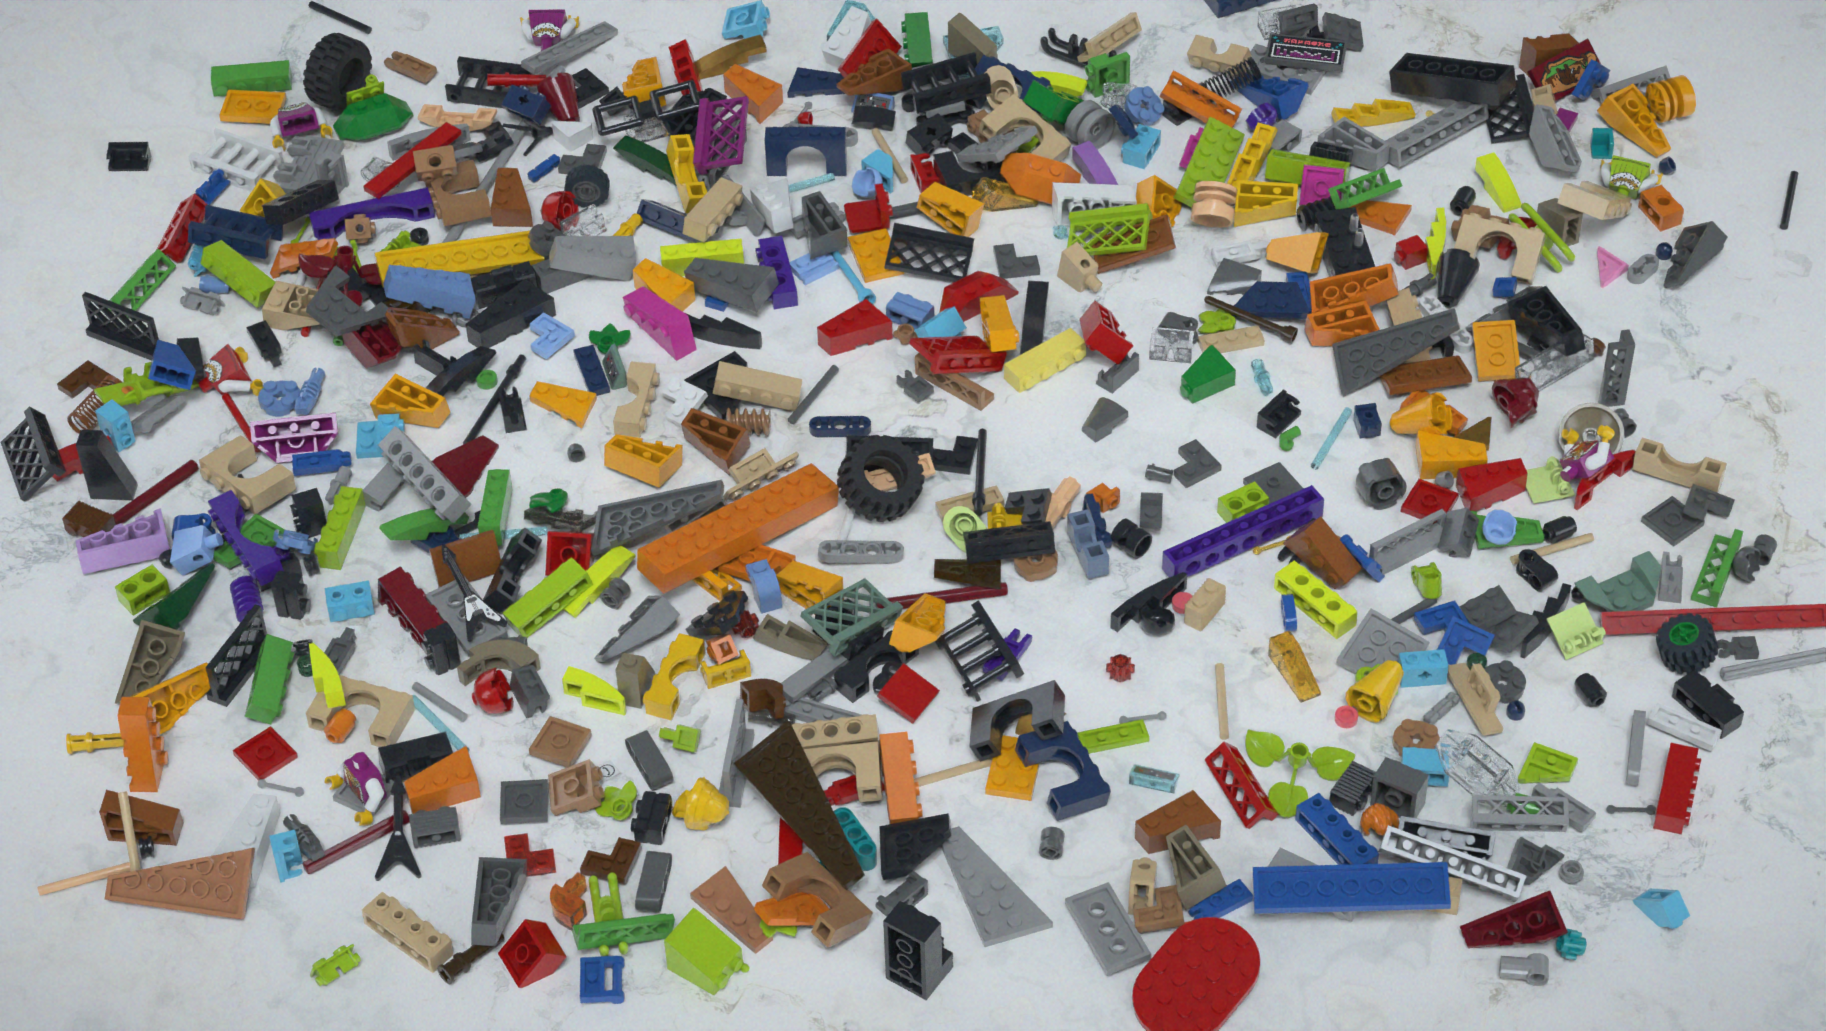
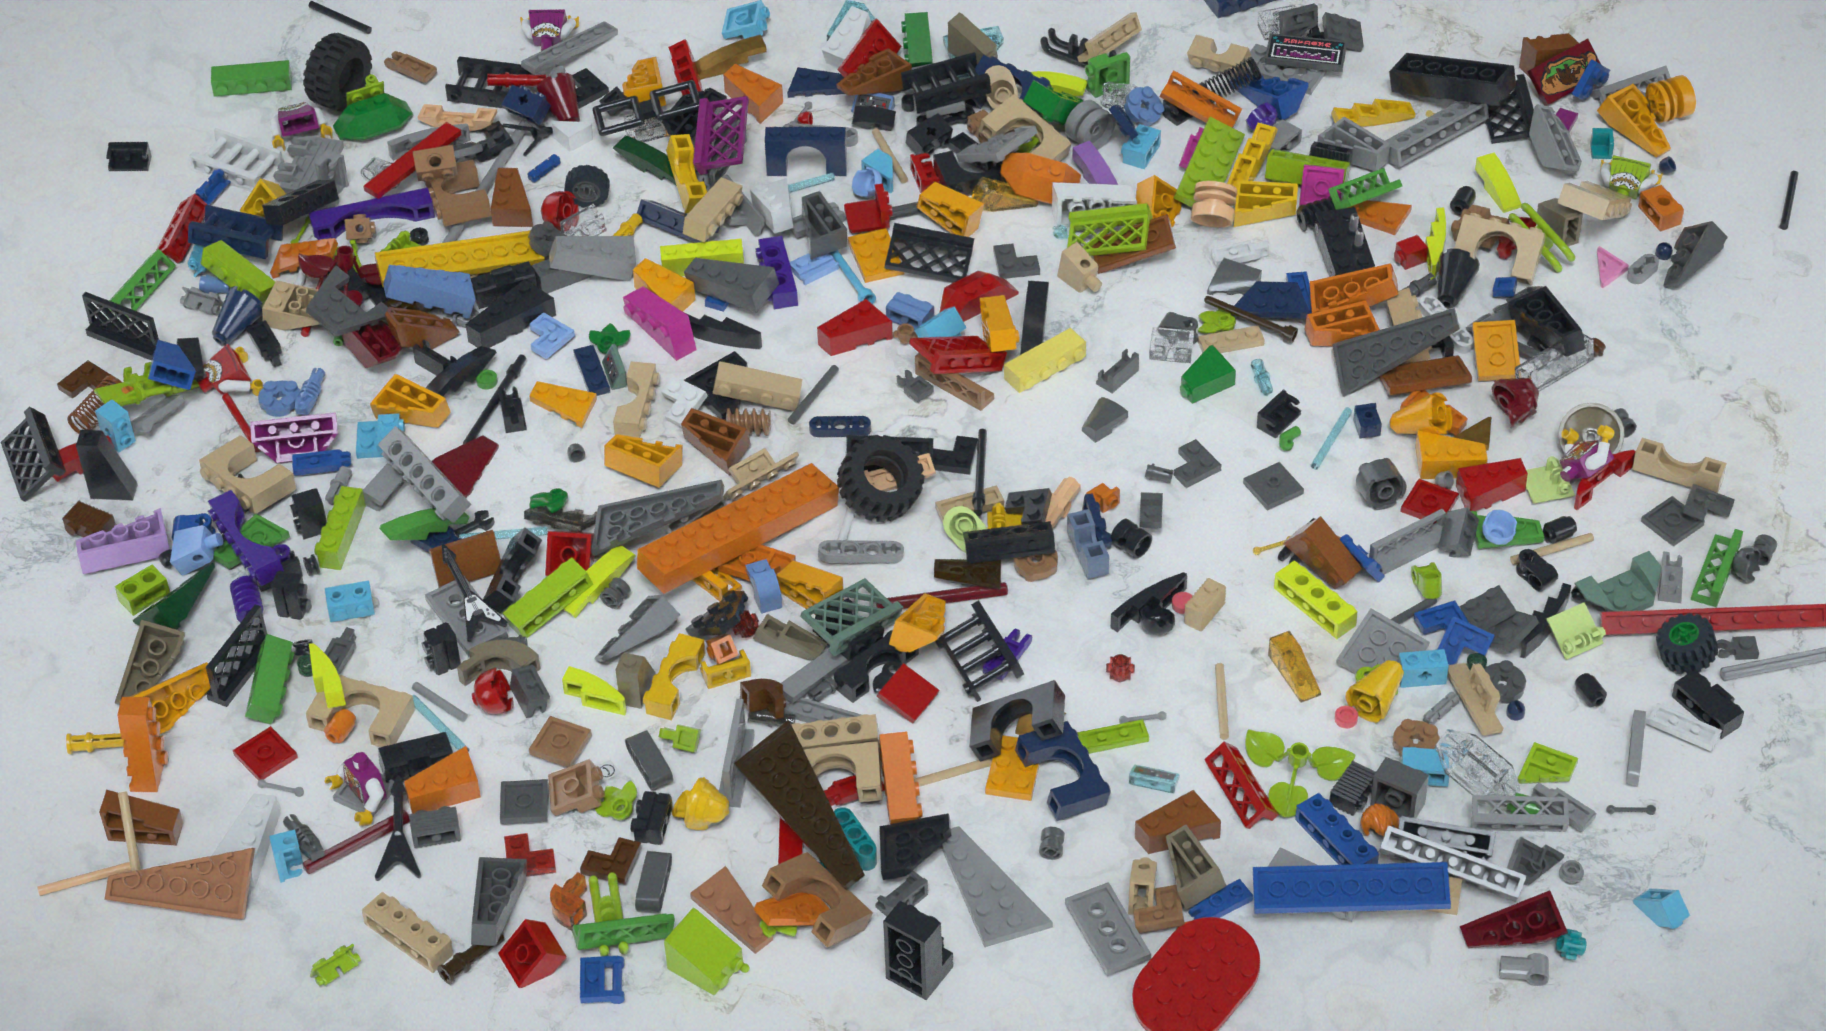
dark red axle [112,460,199,525] -> none
black bush [139,836,154,858] -> none
light orange plate [219,90,287,124] -> none
medium blue plate [273,529,318,554] -> none
dark red wedge [378,566,448,651] -> none
bright green brick [478,469,512,546] -> none
dark grey plate [558,144,607,174] -> none
red wedge [1079,300,1134,364] -> none
dark purple brick [1162,485,1324,577] -> none
lime brick [1217,481,1269,523] -> none
light orange slope [1266,232,1329,273] -> none
blue beam [1281,594,1297,632] -> none
tan brick [1531,84,1558,114] -> none
dark grey fence [1598,329,1635,407] -> none
red brick [1653,743,1701,835] -> none
none -> dark blue cone [212,286,263,345]

